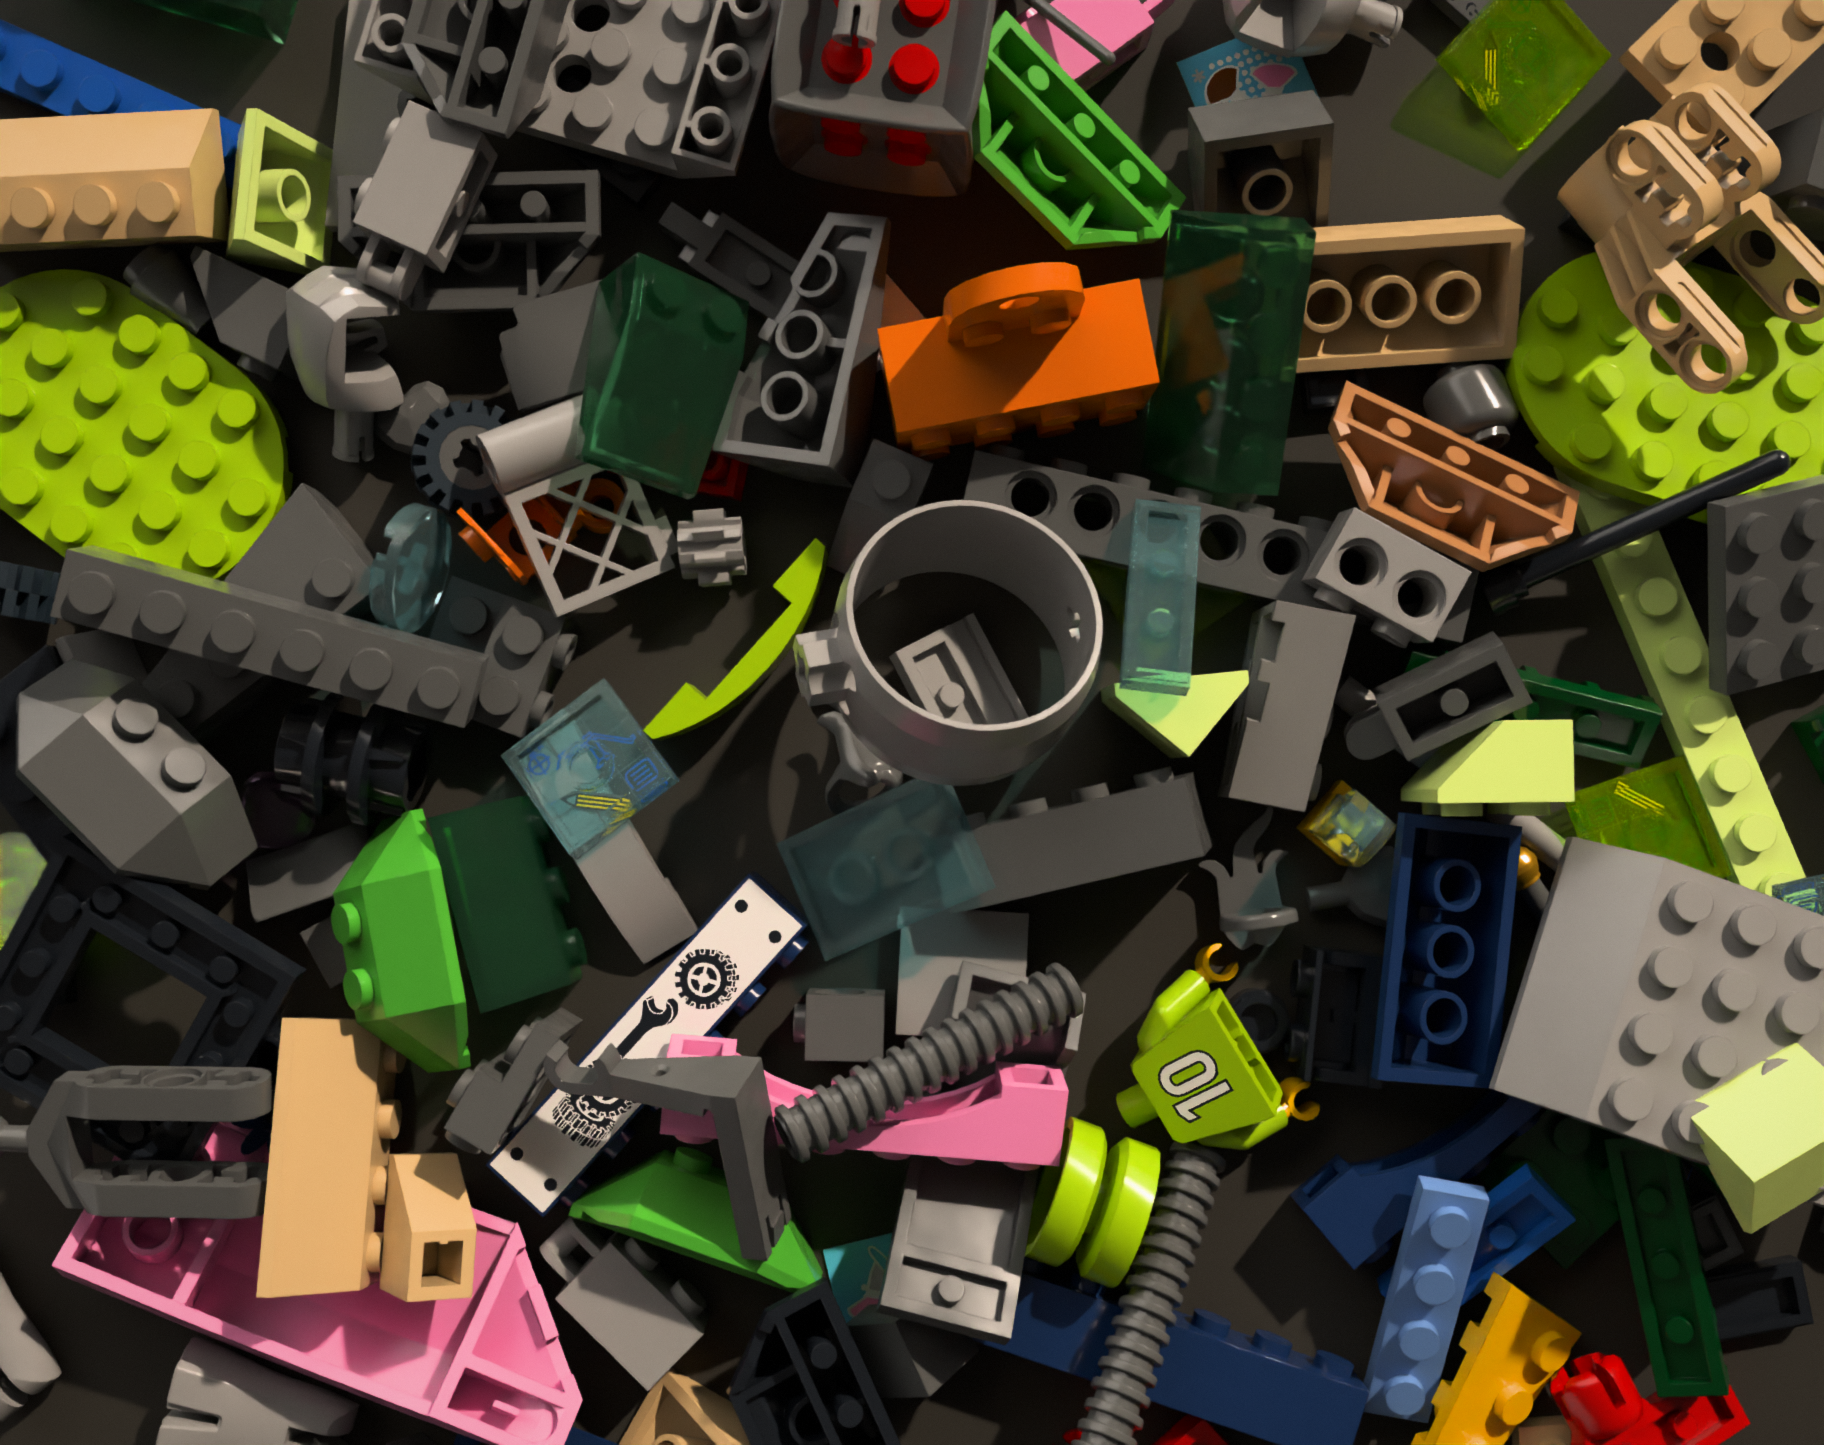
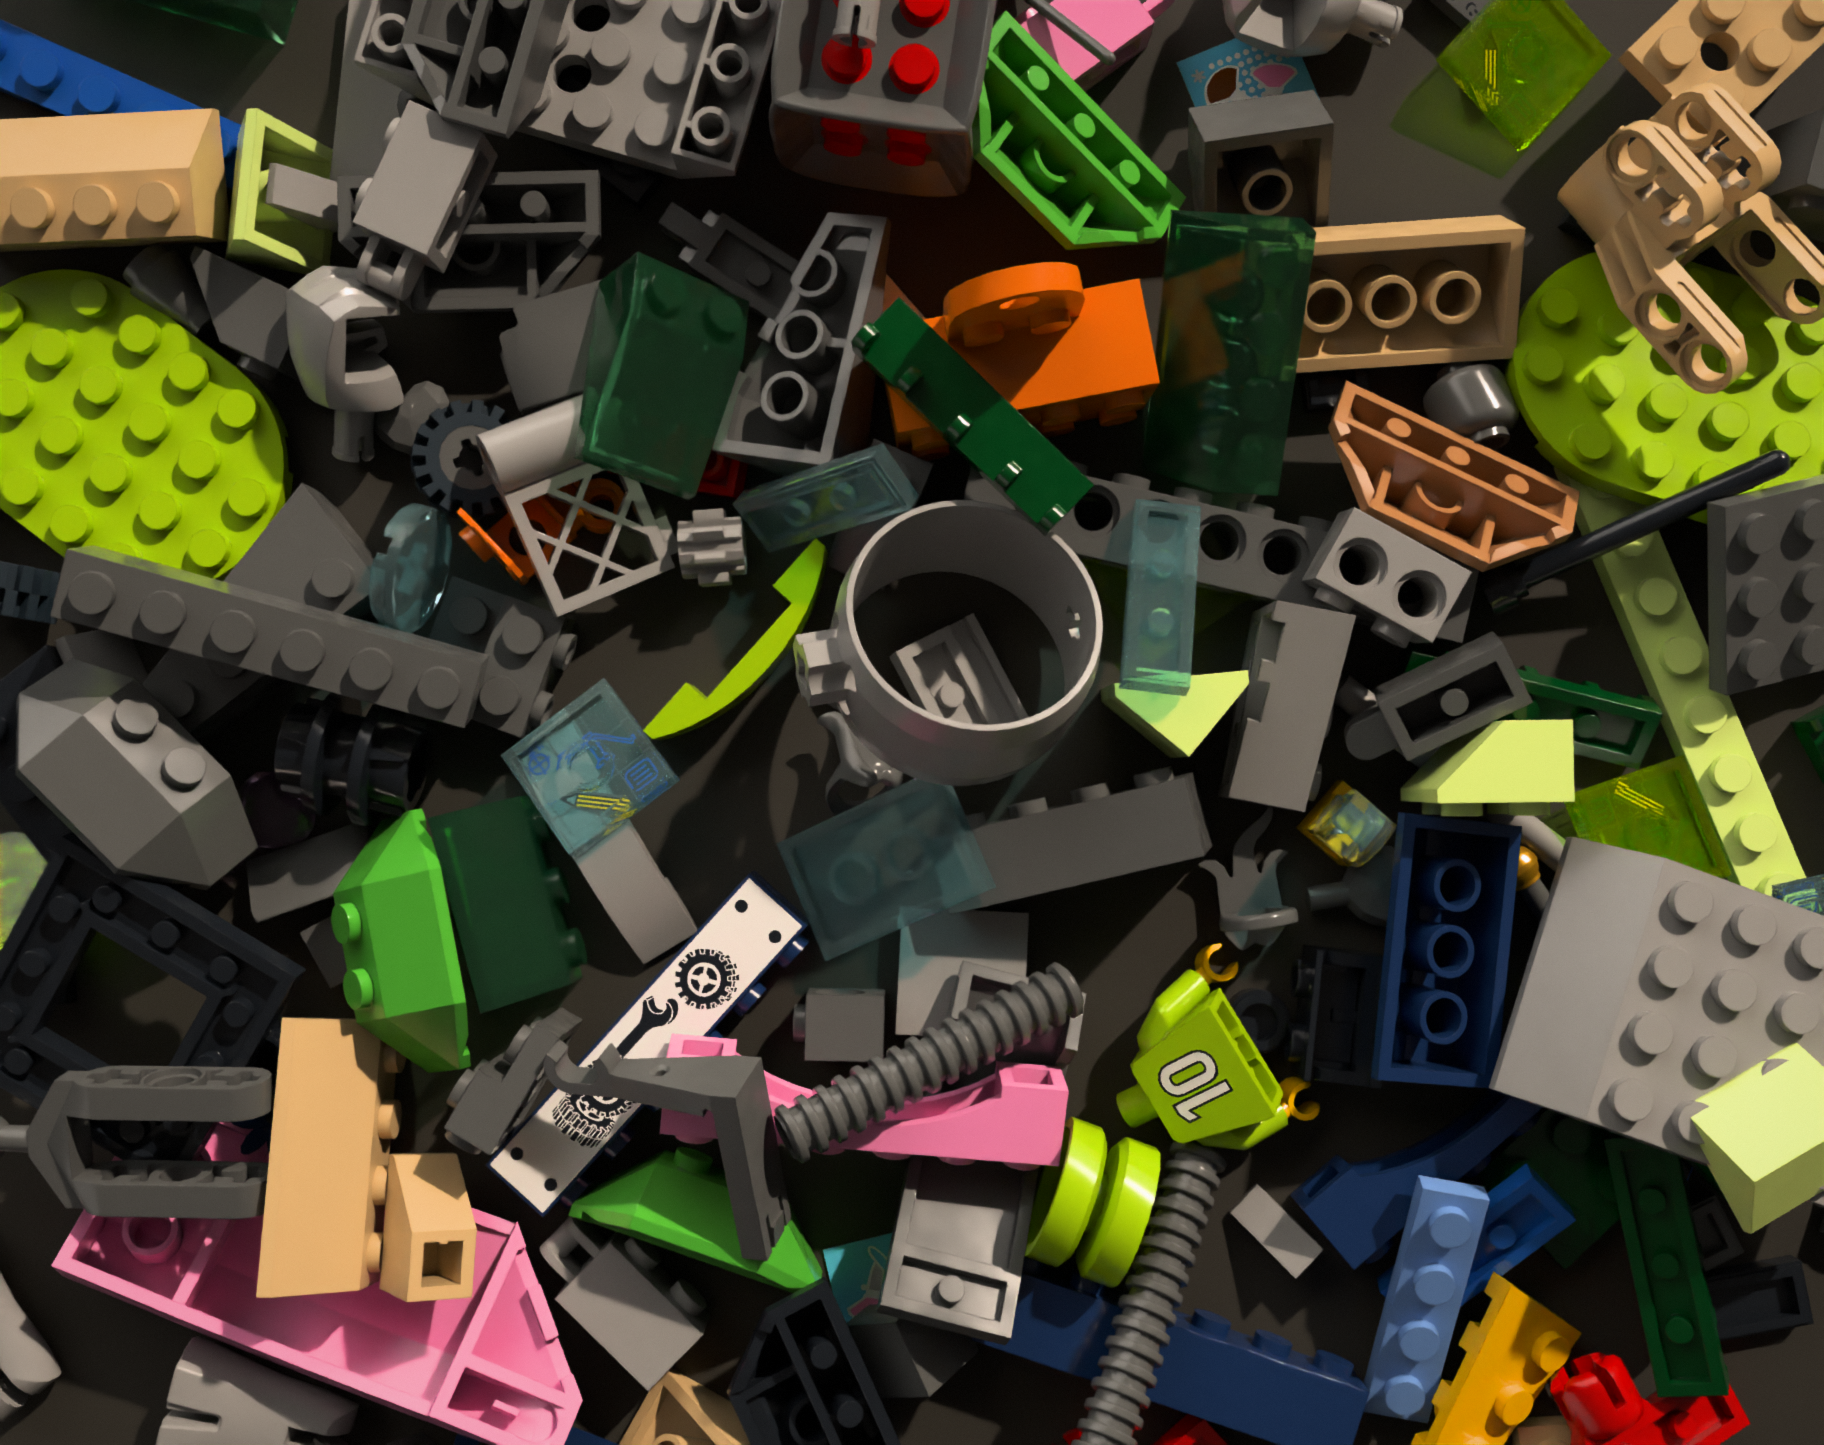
none -> light grey piece [265,163,338,229]
none -> clear light blue tile [732,443,919,553]
none -> dark green hinge [851,297,1094,536]
none -> light grey piece [1229,1183,1324,1279]

